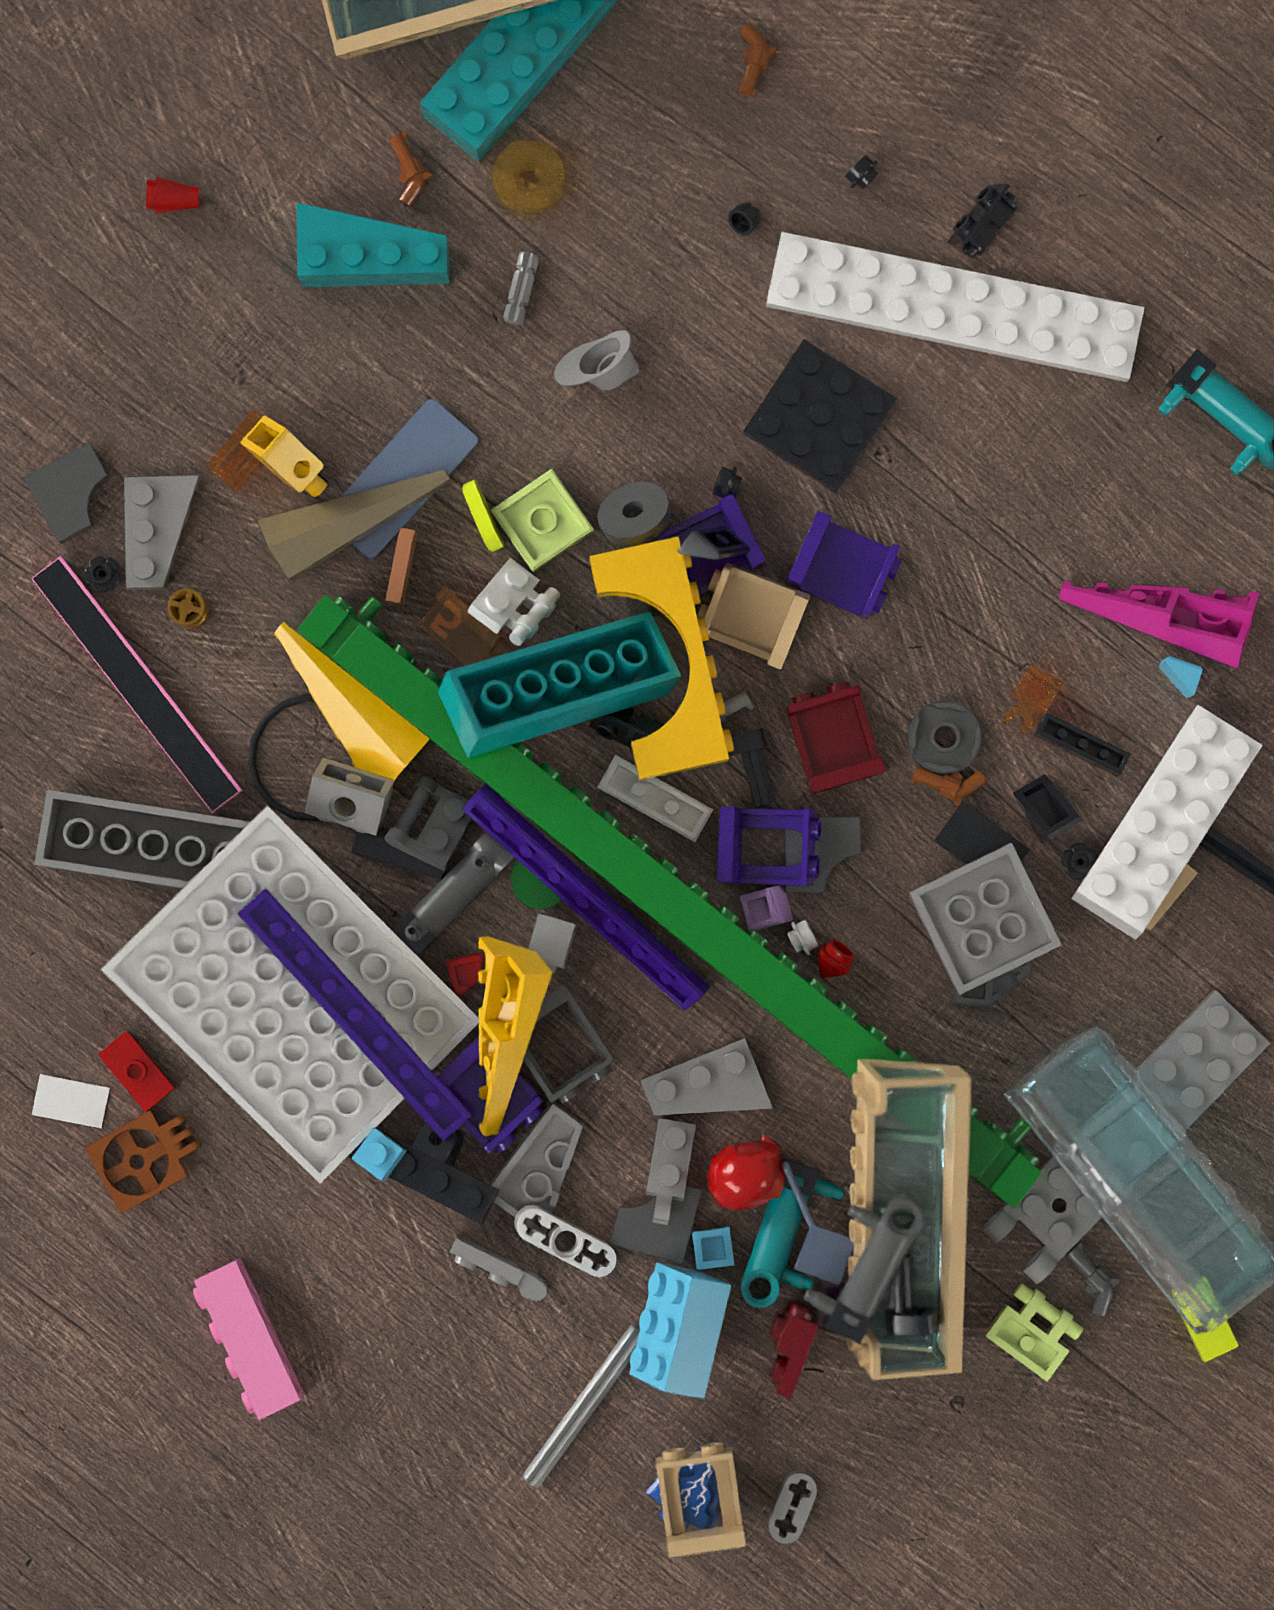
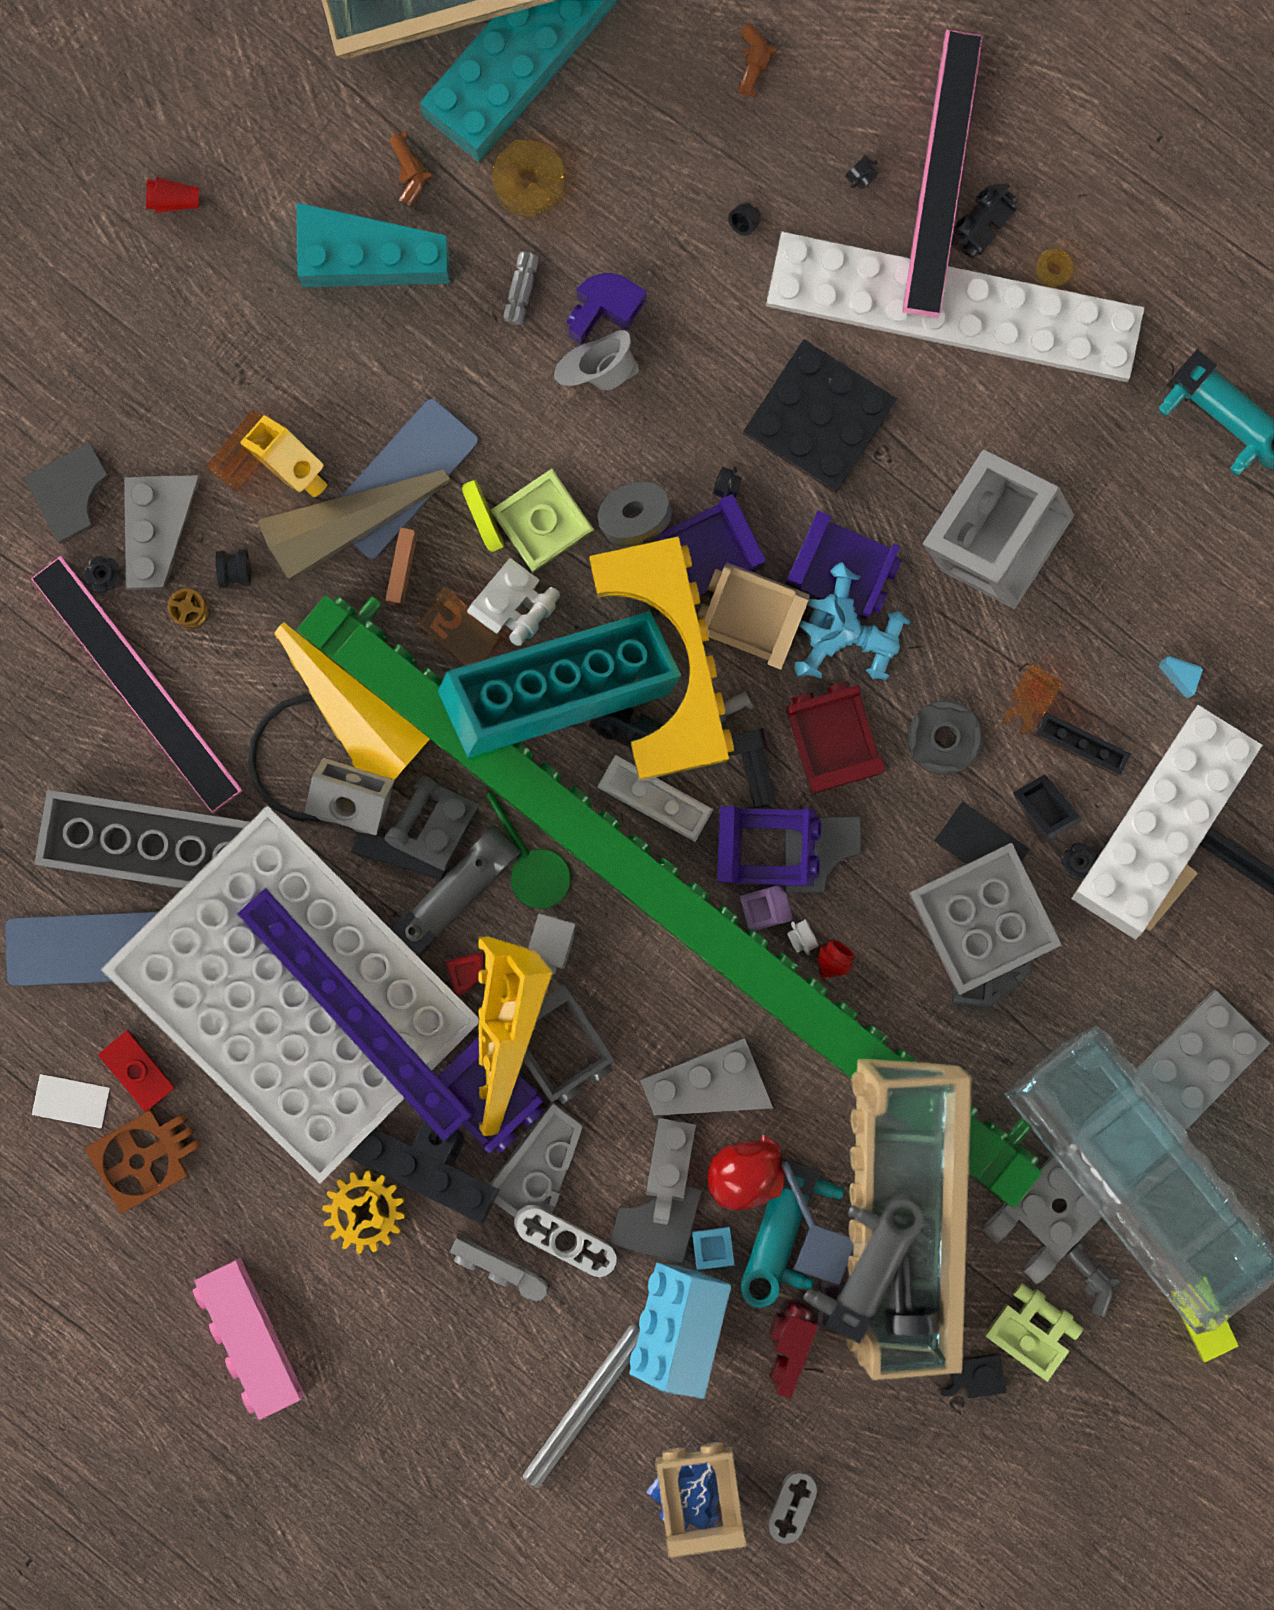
medium azure plate [351,1127,407,1182] -> none
dark purple tile [462,783,710,1010] -> none
black slope [678,526,751,559] -> none
dark orange piece [909,766,987,807] -> none
dark pink wedge [1059,581,1260,669] -> none
none -> sand blue piece [5,912,158,986]
none -> black wheel [215,549,251,588]
none -> yellow gear [322,1170,406,1254]
none -> dark purple brick [567,273,647,345]
none -> medium azure piece [795,562,910,680]
none -> black tile [902,30,983,318]
none -> light grey piece [923,449,1074,610]
none -> black plate [938,1353,1006,1399]
none -> clear yellow plate [1036,249,1073,286]

